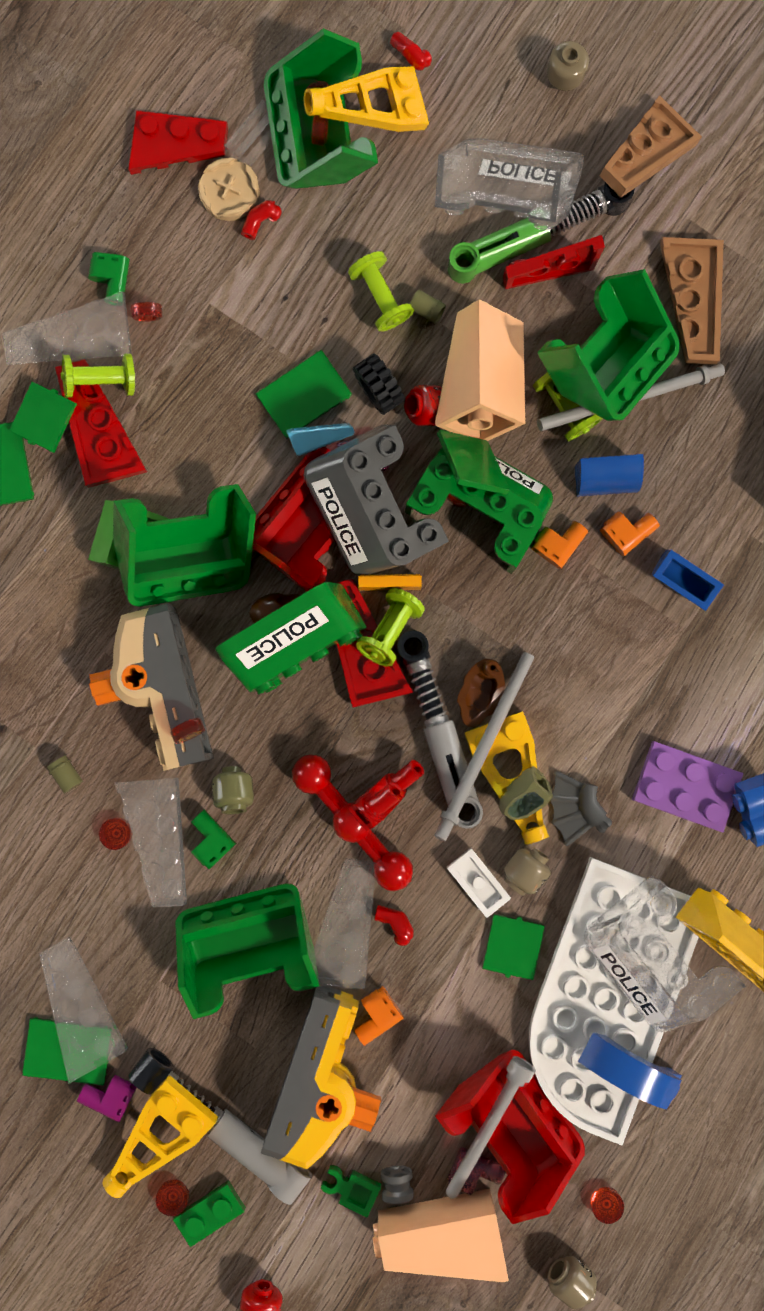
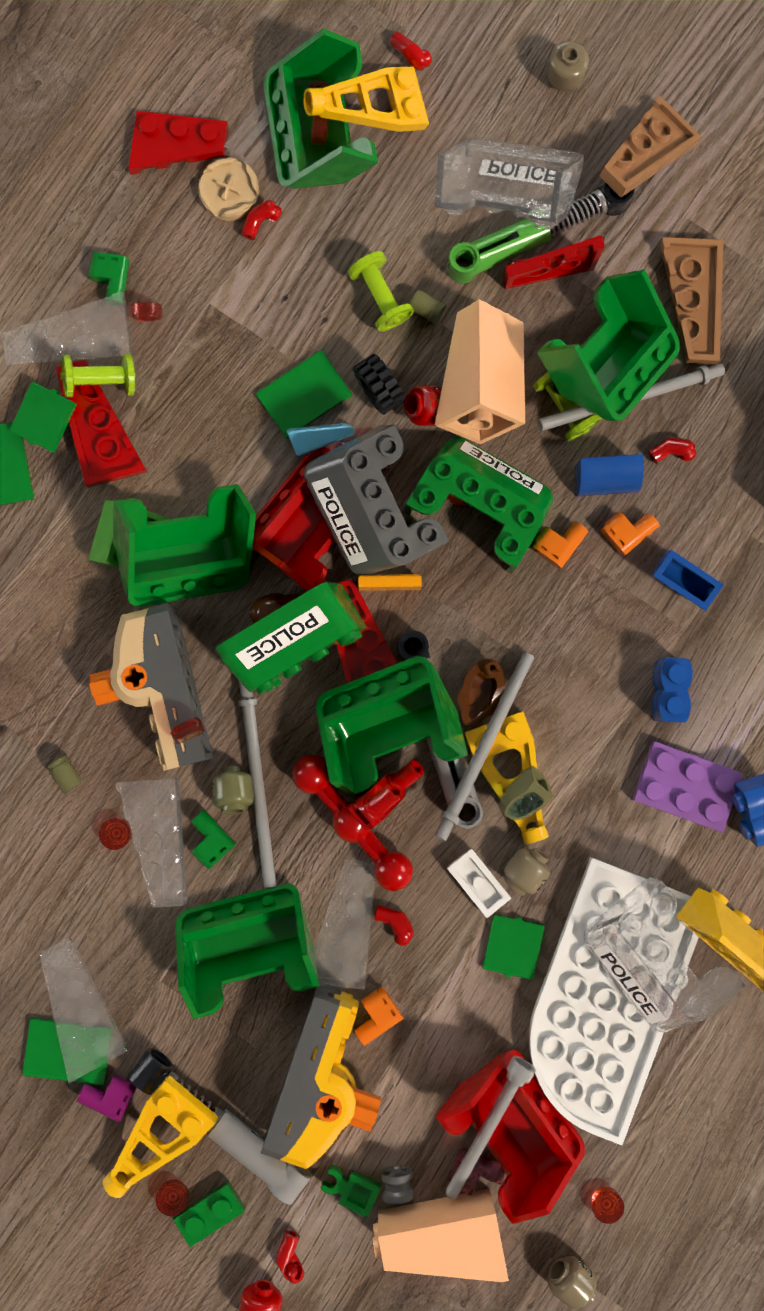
lime hose [356,588,425,667] -> none
green piece [437,429,510,495] -> none
dark grey arm [550,771,612,846] -> none
blue arch [578,1033,682,1110] -> none
none -> light grey bar [238,682,276,888]
none -> red arm [276,1230,304,1284]
none -> green windscreen [316,656,468,797]
none -> red arm [648,437,696,464]
none -> blue brick [651,657,693,723]

